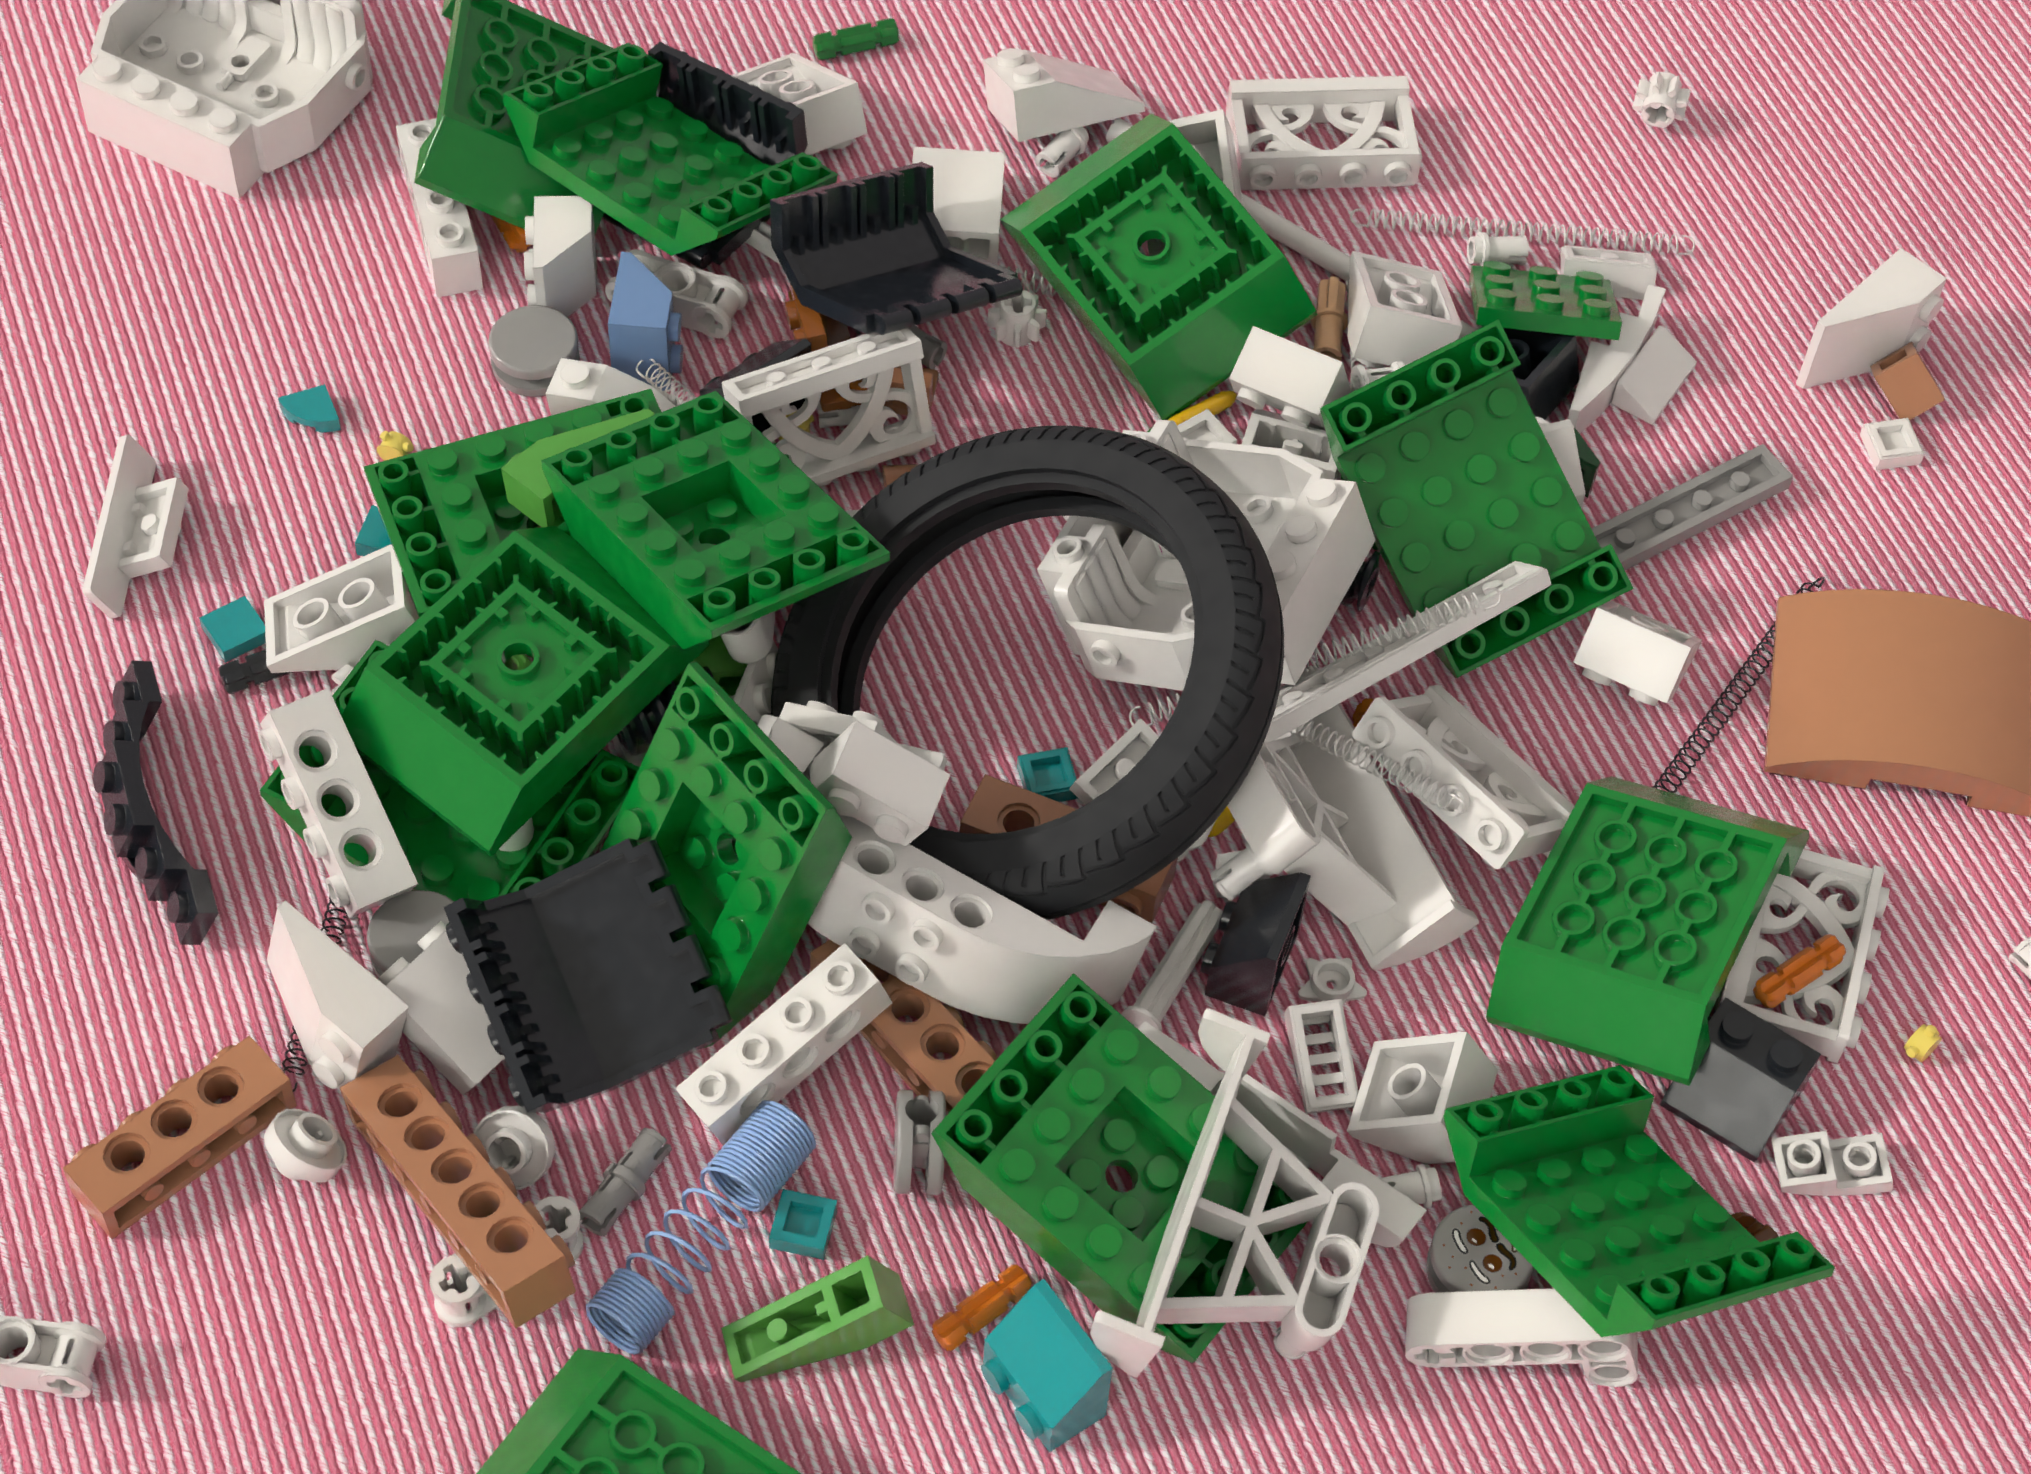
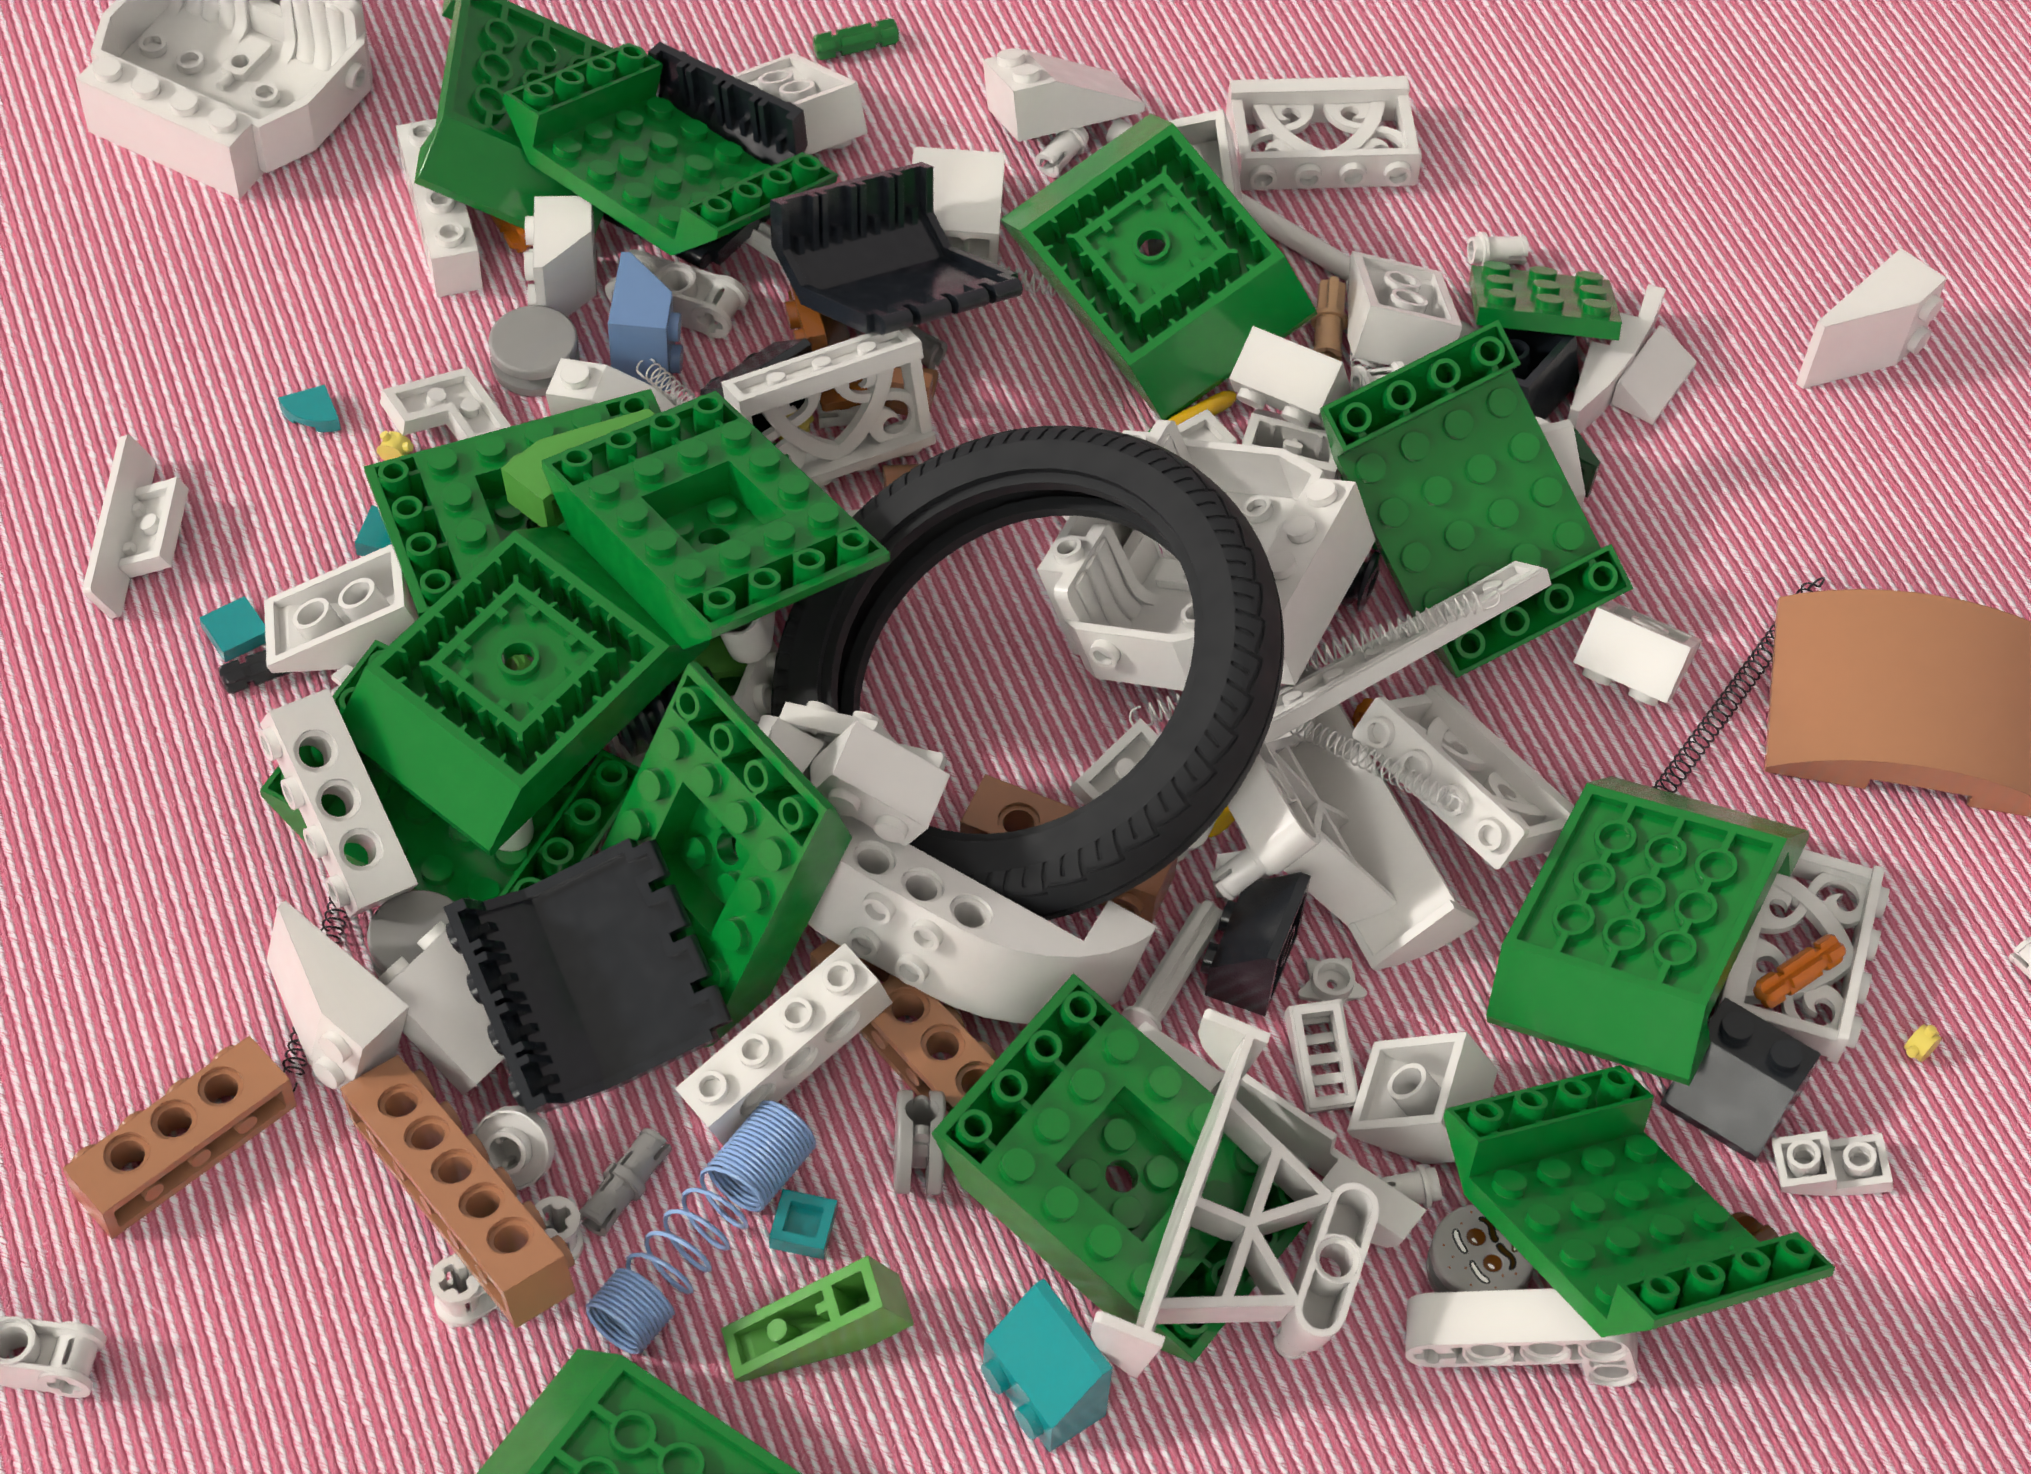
black piece [93,660,218,945] -> none
white plate [264,1109,347,1183] -> none
orange axle [932,1264,1032,1351] -> none
white gear [987,290,1047,348] -> none
teal tile [1017,747,1079,802] -> none
white piece [1350,208,1695,255] -> none
white slope [1560,245,1658,300] -> none
light grey plate [1592,444,1793,570] -> none
white gear [1632,71,1691,127] -> none
white tile [1860,418,1924,471] -> none
nougat panel [1870,342,1945,420] -> none
none -> white plate [380,367,511,441]

